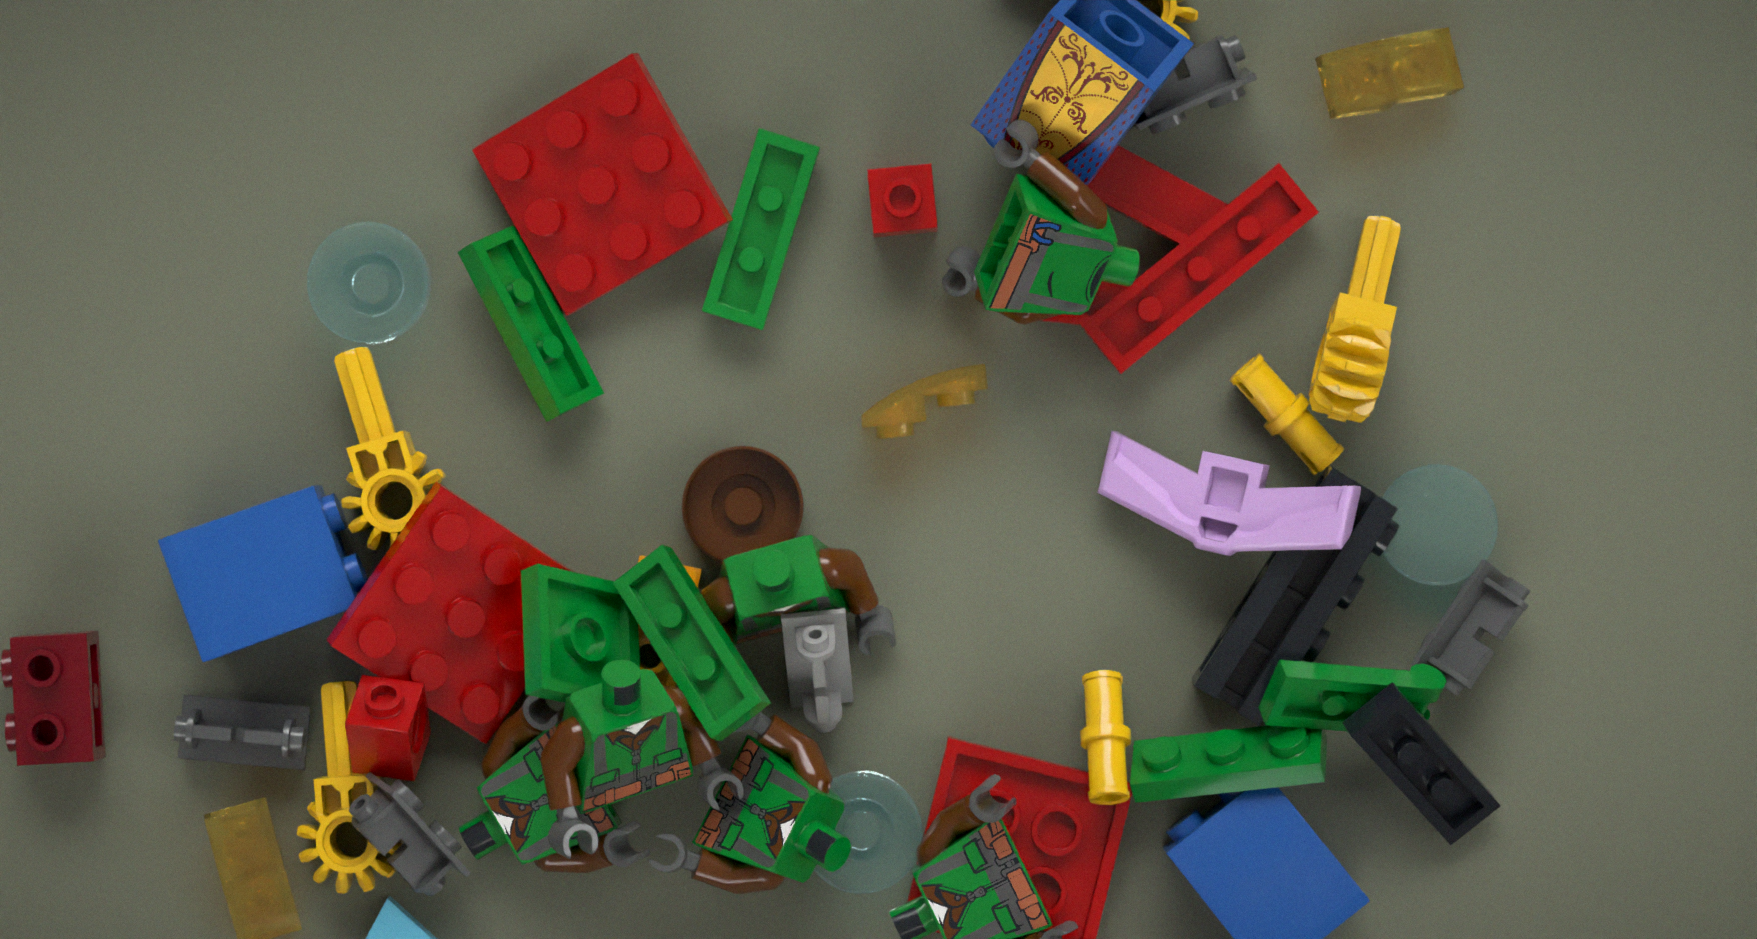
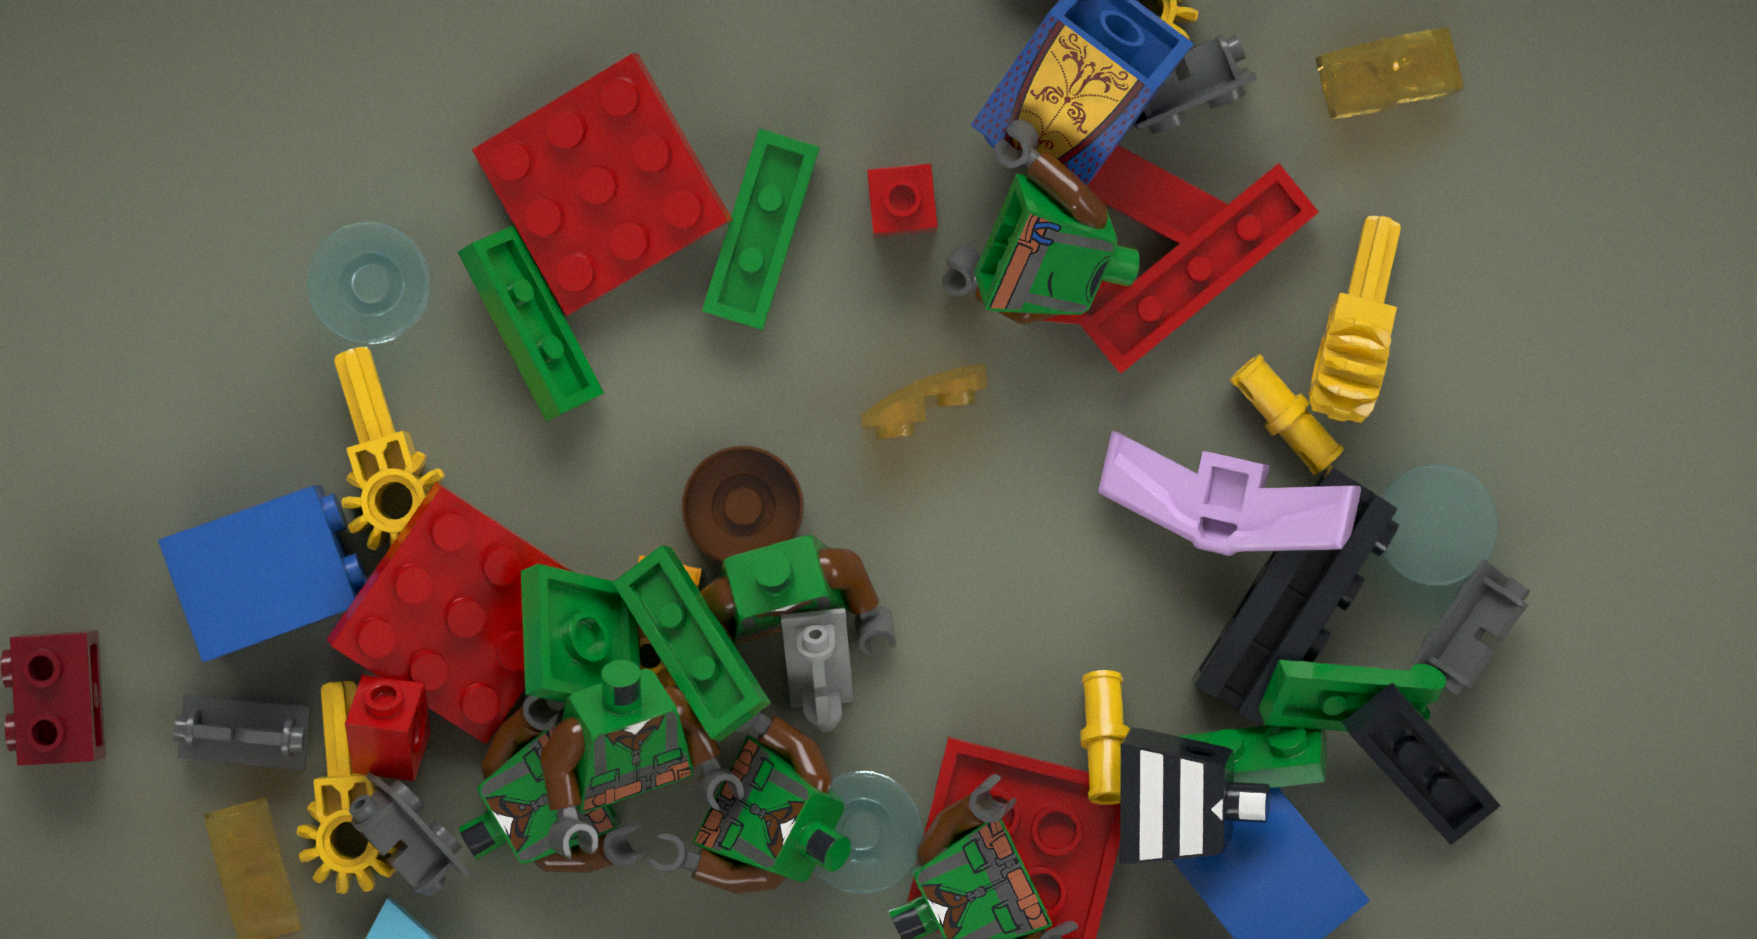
none -> black torso [1120,728,1270,864]

